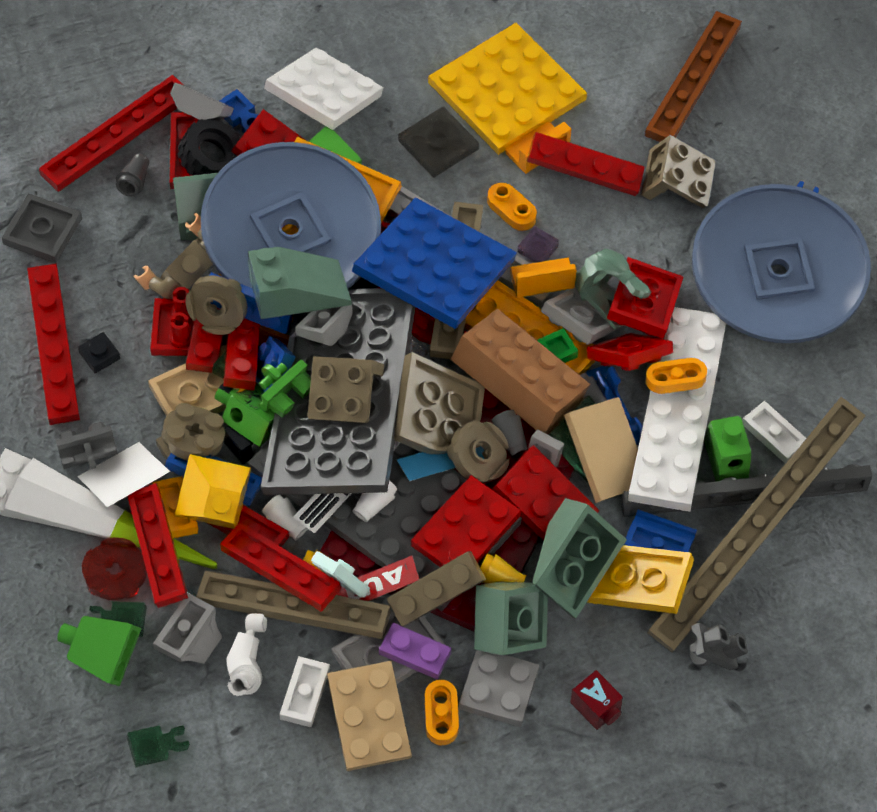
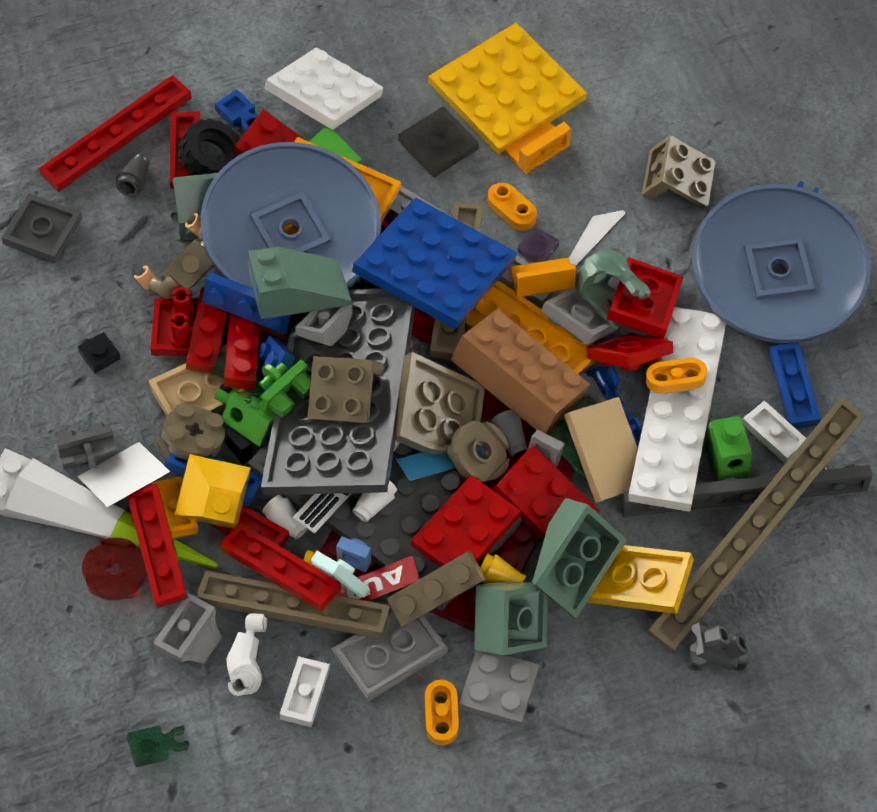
red plate [27,263,80,425] -> none
bright green torso [57,616,142,686] -> none
clear green plate [89,601,147,637] -> none
light grey slope [170,83,234,121] -> none
dark tan plate [186,275,247,335] -> none
tan plate [327,661,412,771] -> none
medium lavender plate [379,623,451,680] -> none
red plate [527,132,645,196] -> none
green plate [537,328,578,363] -> none
dark red brick [570,670,623,730] -> none
blue plate [624,509,697,552] -> none
dark orange plate [645,11,742,142] -> none
none -> medium blue plate [336,536,371,572]
none -> white sticker [569,210,625,266]
none -> blue plate [768,342,821,429]

